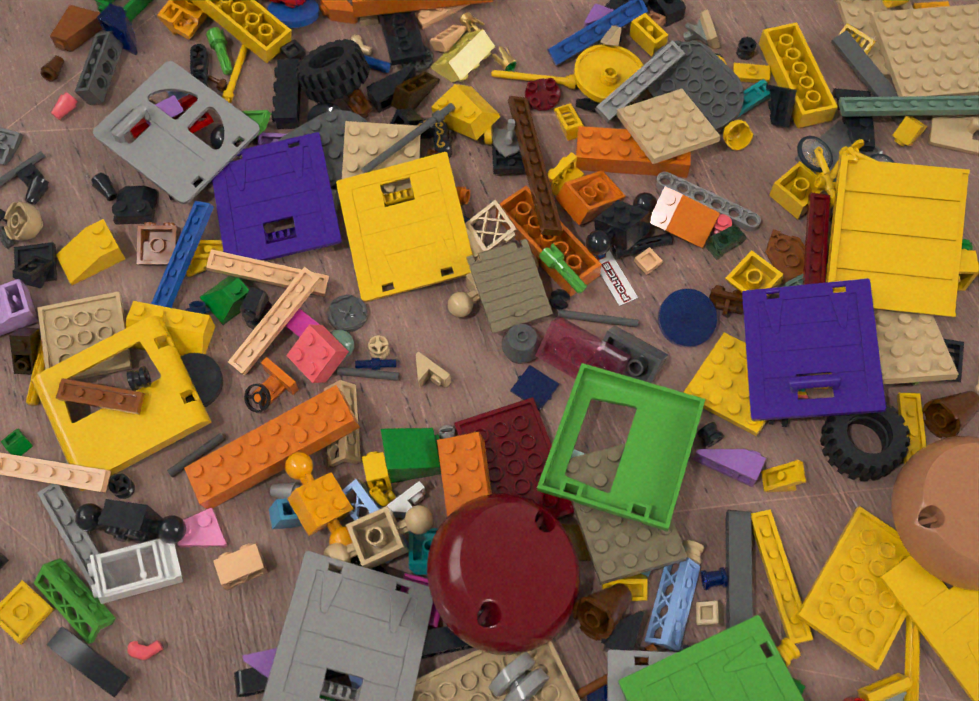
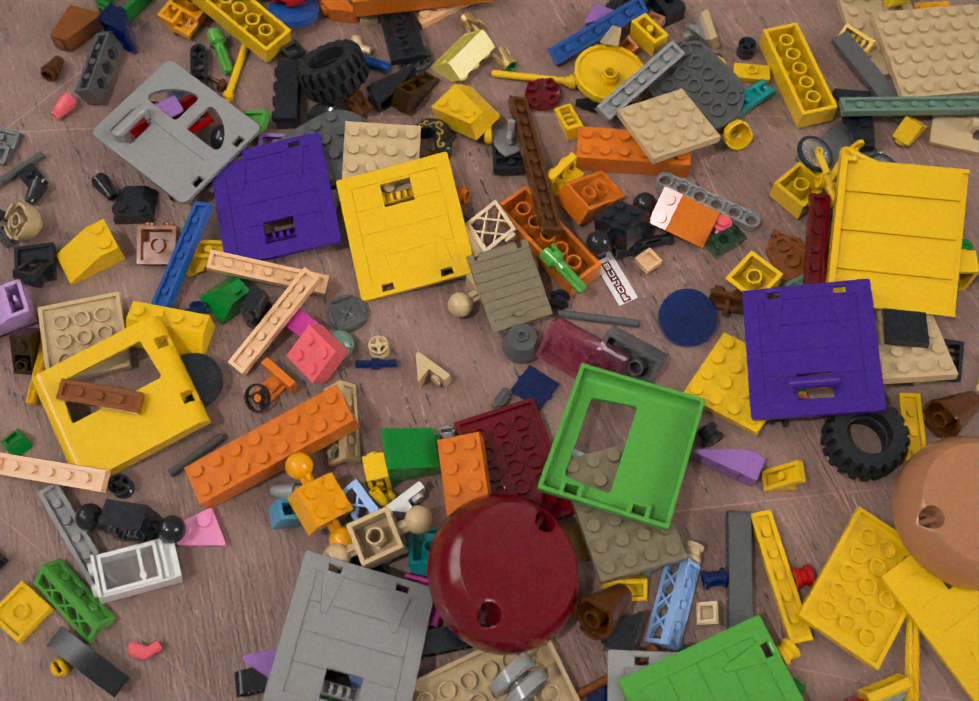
black wheel [127,366,151,391] -> none
light nougat brick [213,543,268,590] -> none
dark grey bar [337,367,399,381] -> none
dark grey bar [361,103,455,173] -> none
black brick [390,108,423,126] -> none
light nougat slope [430,25,467,52] -> none
black wing [766,84,797,127] -> none
none -> yellow hinge [50,658,71,678]
none -> dark grey piece [491,388,513,410]
none -> orange slope [618,35,643,55]
none -> red wheel [790,564,815,590]
none -> black tile [882,308,929,348]

